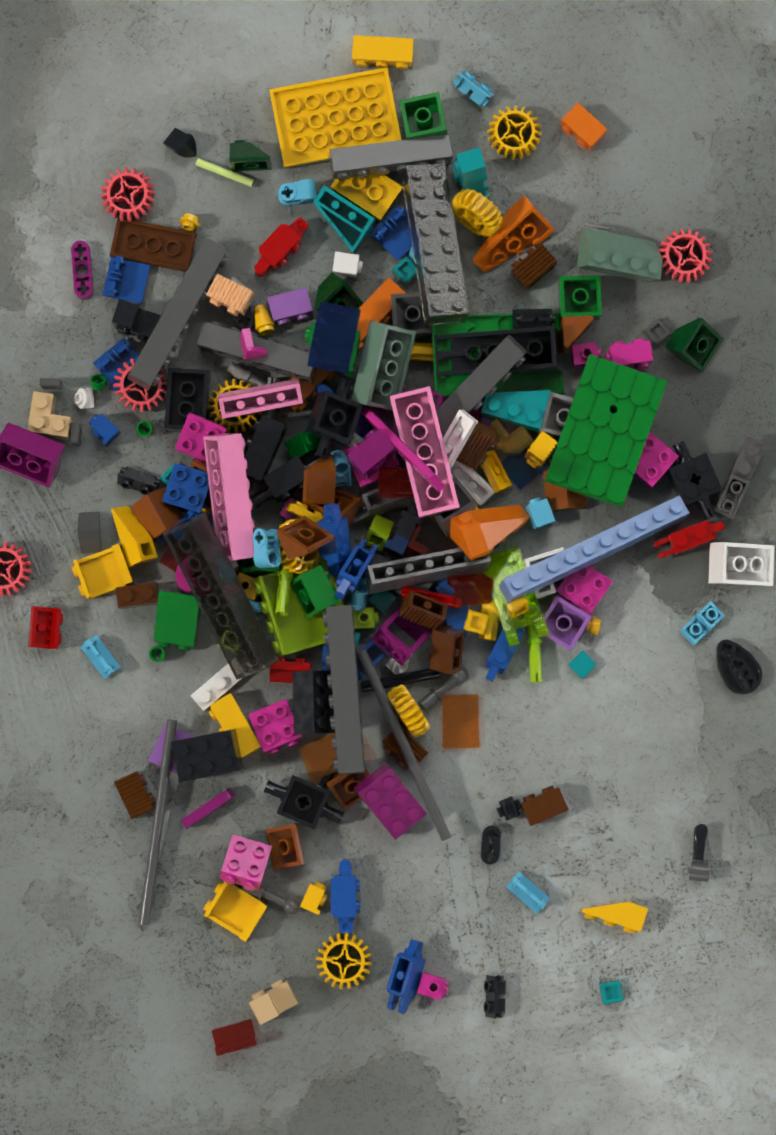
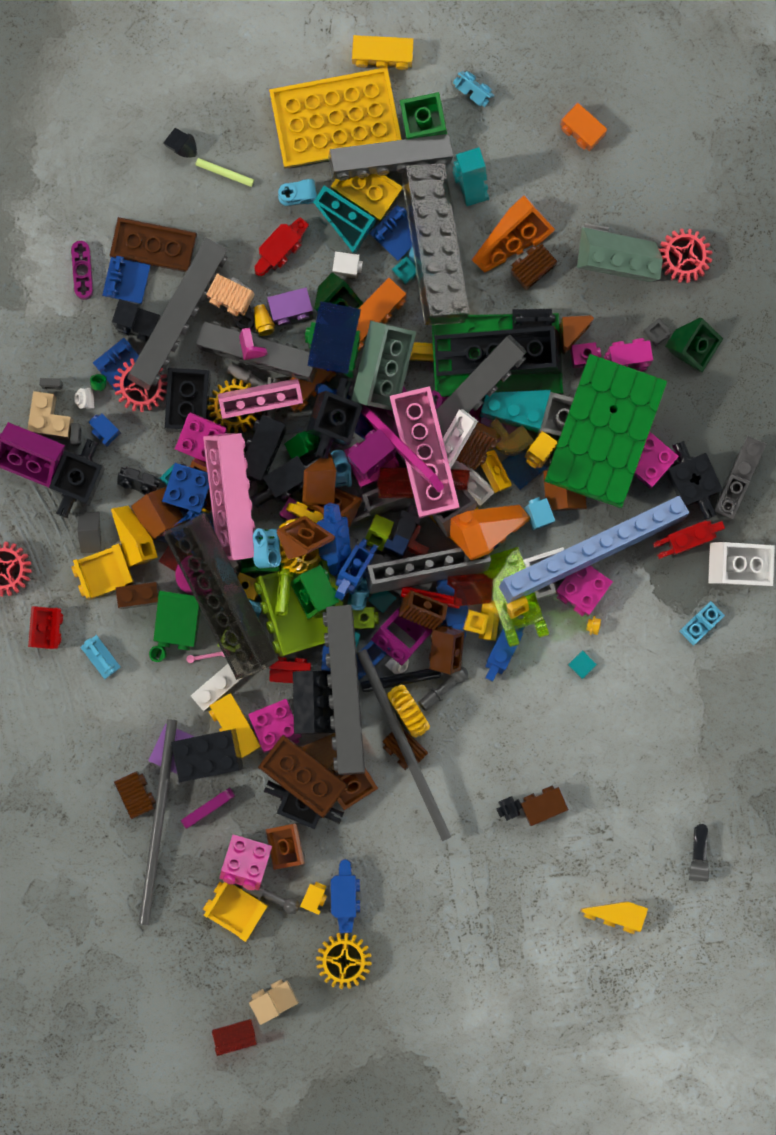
coral gear [101,167,155,222] -> none
green hinge [136,420,153,437] -> none
yellow plate [179,213,199,231] -> none
dark green slope [229,140,272,172] -> none
magenta brick [354,762,427,840] -> none
blue hinge [387,939,426,1014] -> none
dark grey slope [391,292,433,337] -> none
dark pink brick [417,972,449,1000] -> none
clear orange piece [442,694,480,748] -> none
yellow gear [450,189,503,237] -> none
black beam [480,825,501,865] -> none
black hinge [484,975,506,1019] -> none
yellow gear [487,105,542,160] -> none
medium azure hinge [506,872,550,914] -> none
lime pin [526,621,543,683] -> none
medium lavender slope [536,595,592,651] -> none
green brick [558,275,602,321] -> none
teal tile [599,980,624,1004] -> none
black piece [716,639,762,694] -> none
none -> black brick [49,439,105,519]
none -> bright pink hinge [187,649,229,663]
none -> reddish brown tile [258,734,349,818]
none -> clear red tile [451,469,470,490]

